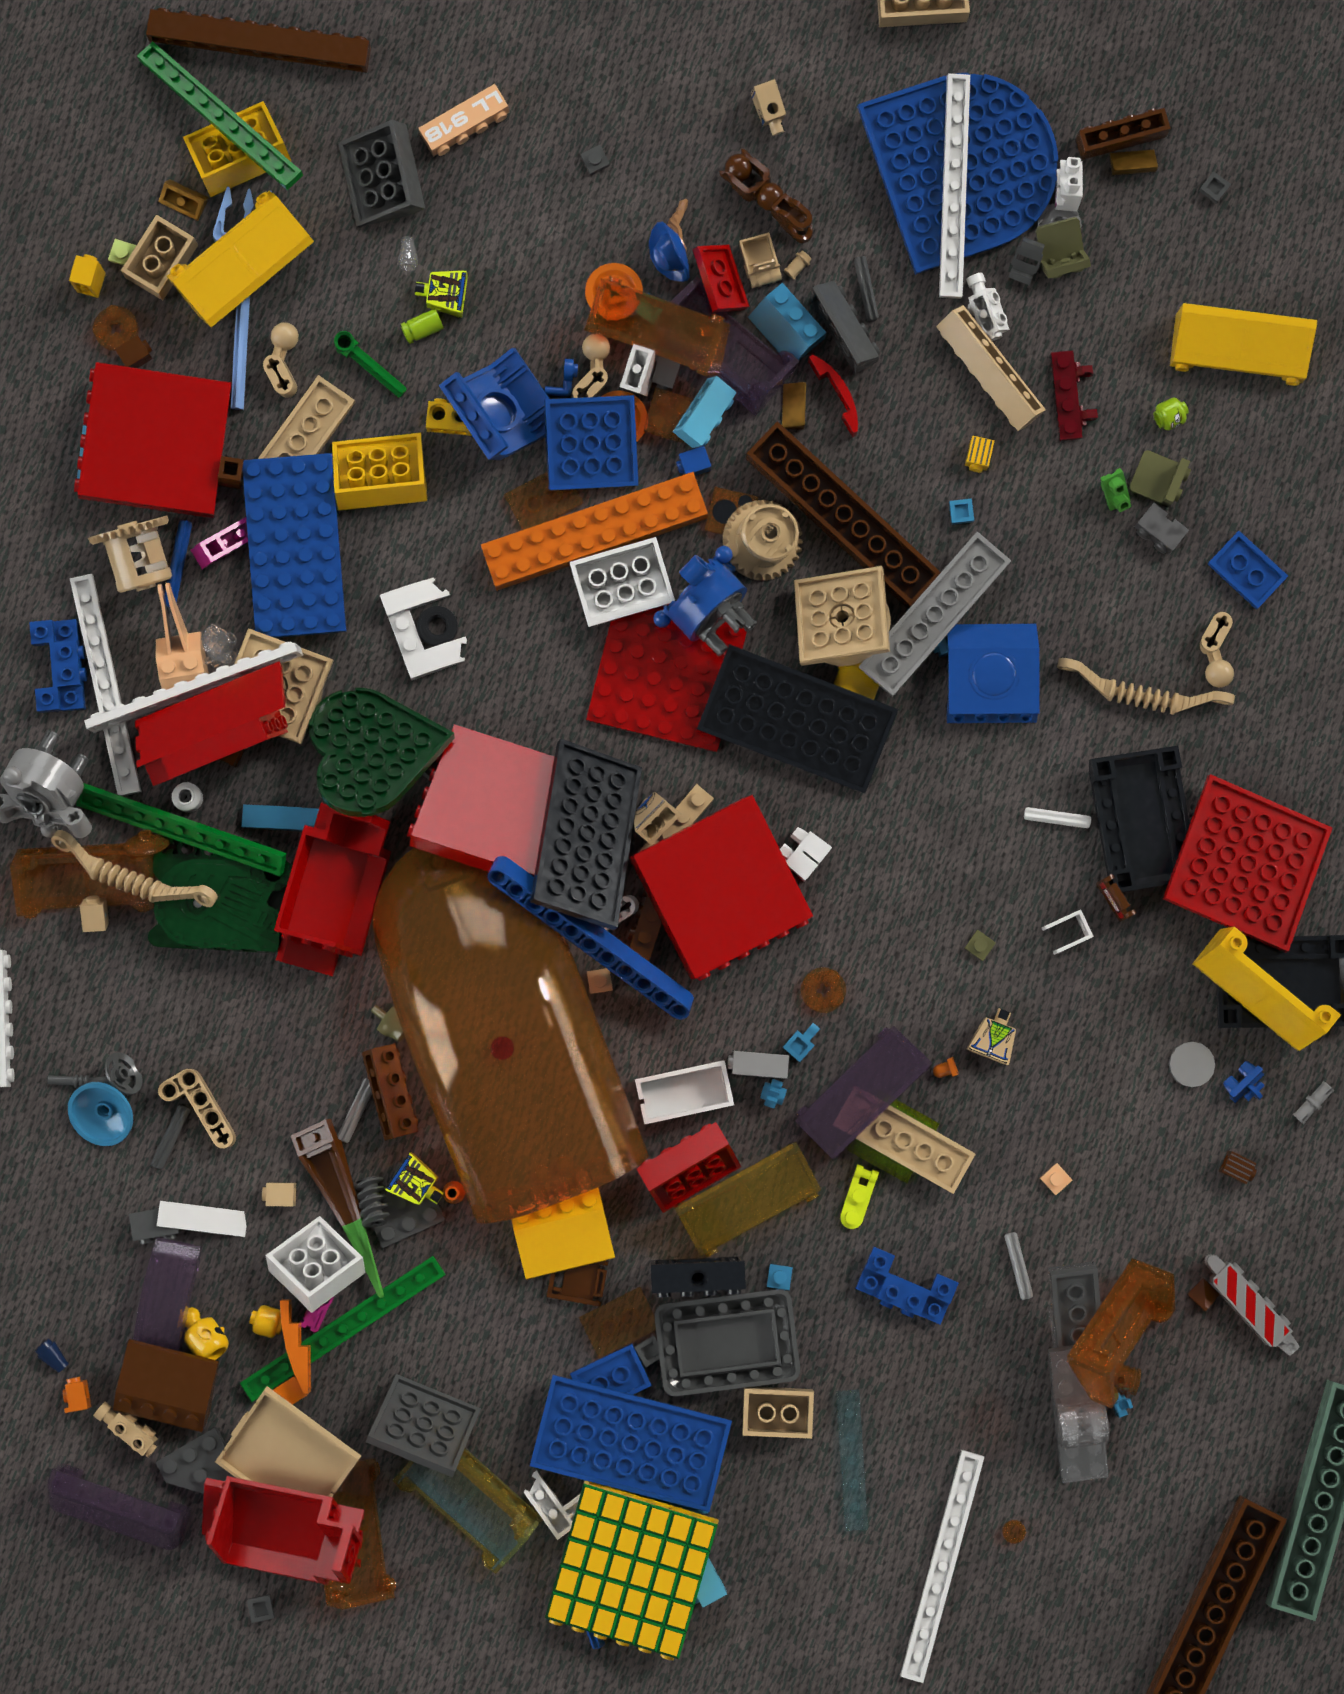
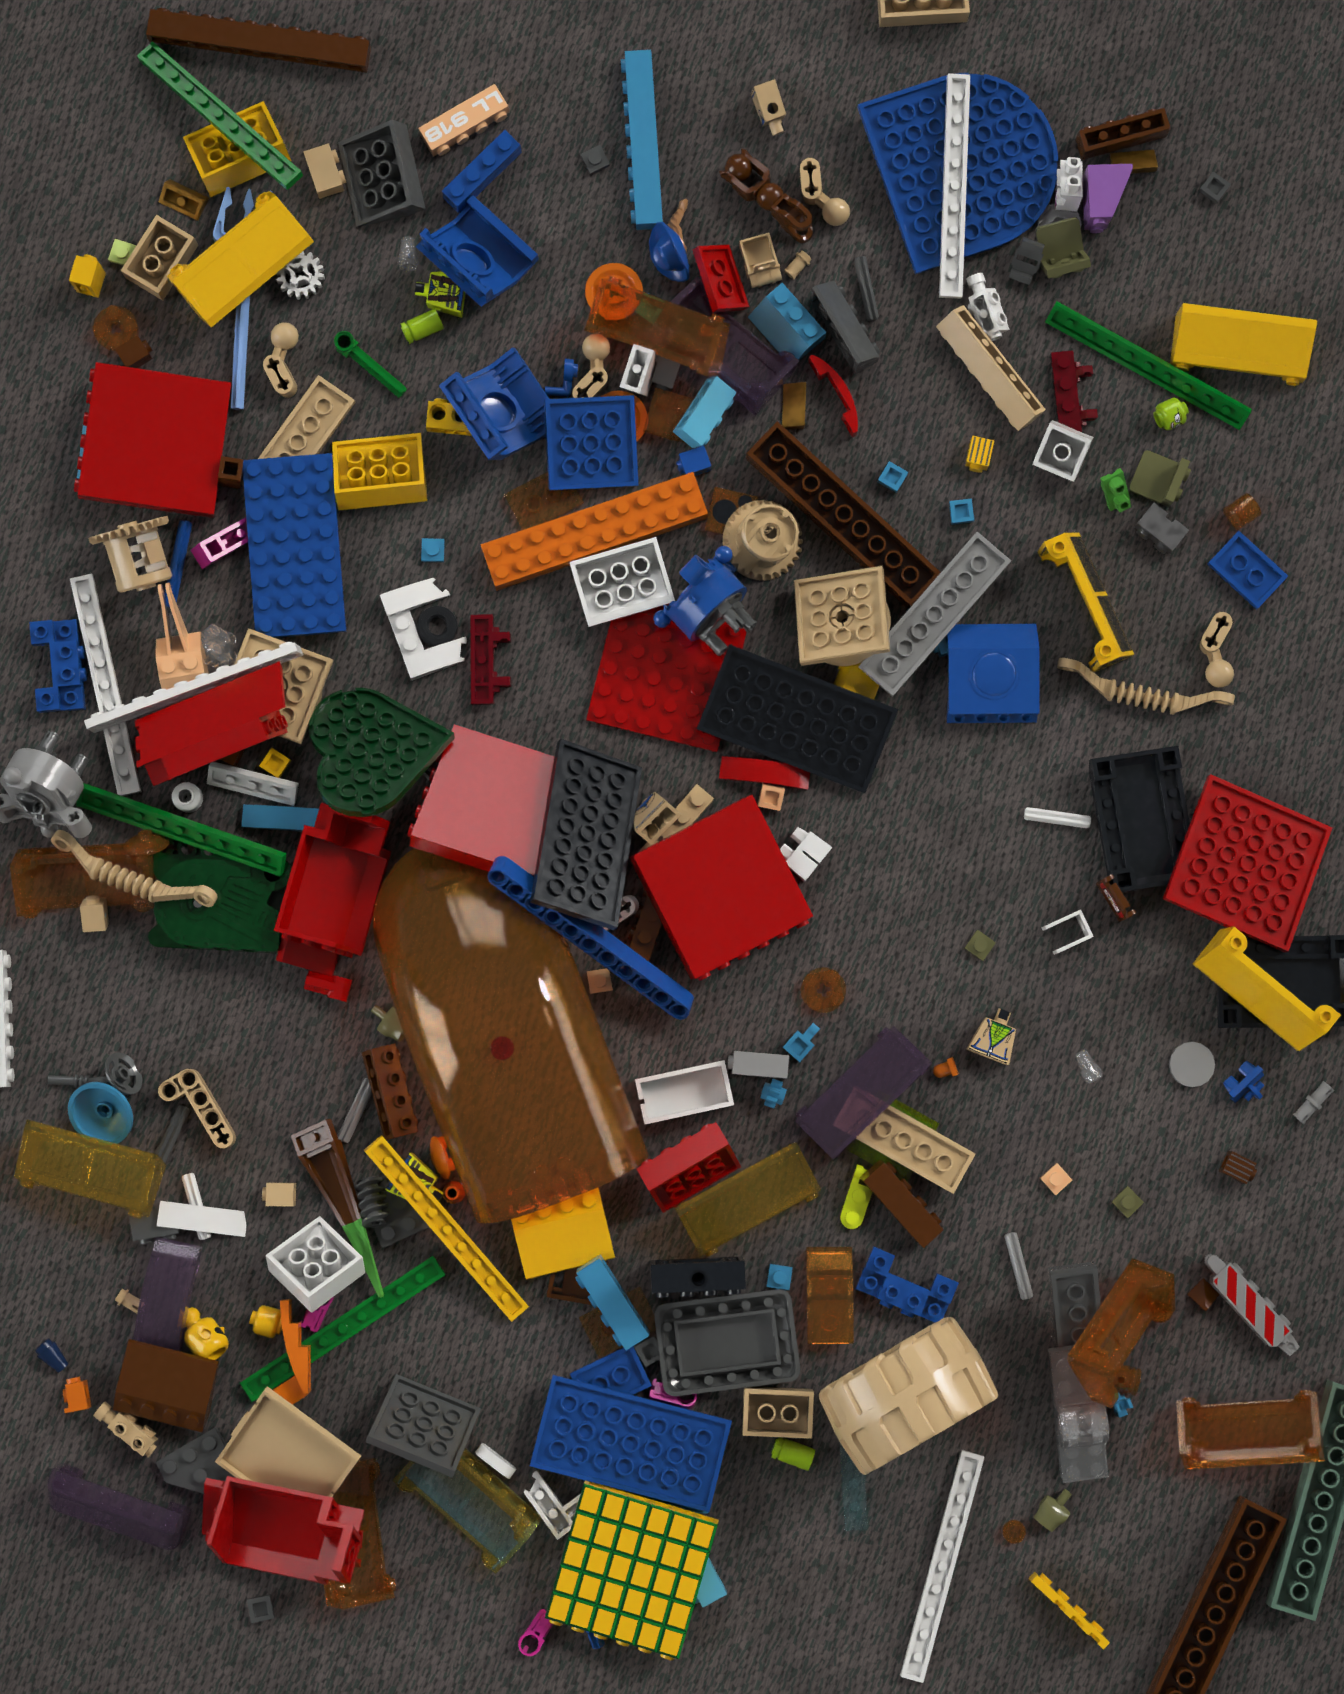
none -> clear yellow windscreen [14,1119,167,1219]
none -> tan pin [115,1289,146,1315]
none -> white axle [182,1173,211,1240]
none -> white plate [207,762,299,806]
none -> yellow plate [259,747,291,778]
none -> white gear [276,251,325,300]
none -> tan brick [303,143,347,199]
none -> red piece [304,970,352,1002]
none -> yellow plate [364,1135,529,1322]
none -> blue panel [416,195,539,307]
none -> dark azure plate [421,538,445,562]
none -> orange dish [430,1136,455,1180]
none -> blue brick [442,130,522,213]
none -> dark red hinge [470,614,511,705]
none -> white beam [475,1443,517,1479]
none -> dark pink piece [518,1609,554,1656]
none -> dark azure brick [575,1254,650,1350]
none -> dark azure brick [621,50,663,230]
none -> dark pink piece [649,1378,697,1409]
none -> red slope [719,756,810,790]
none -> light nougat plate [757,783,785,811]
none -> lime piece [771,1437,816,1471]
none -> tan beam [800,158,850,226]
none -> clear orange slope [806,1247,854,1344]
none -> tan wheel [819,1317,998,1475]
none -> reddish brown brick [860,1160,944,1248]
none -> dark azure plate [877,461,908,493]
none -> yellow wing [1029,1572,1110,1650]
none -> white brick [1032,420,1094,482]
none -> olive piece [1033,1489,1072,1532]
none -> yellow windscreen [1037,533,1134,672]
none -> green plate [1045,301,1252,430]
none -> clear cone [1074,1049,1103,1085]
none -> medium lavender slope [1082,164,1133,233]
none -> olive plate [1111,1186,1144,1218]
none -> clear orange windscreen [1176,1390,1325,1469]
none -> clear orange piece [1223,493,1261,530]

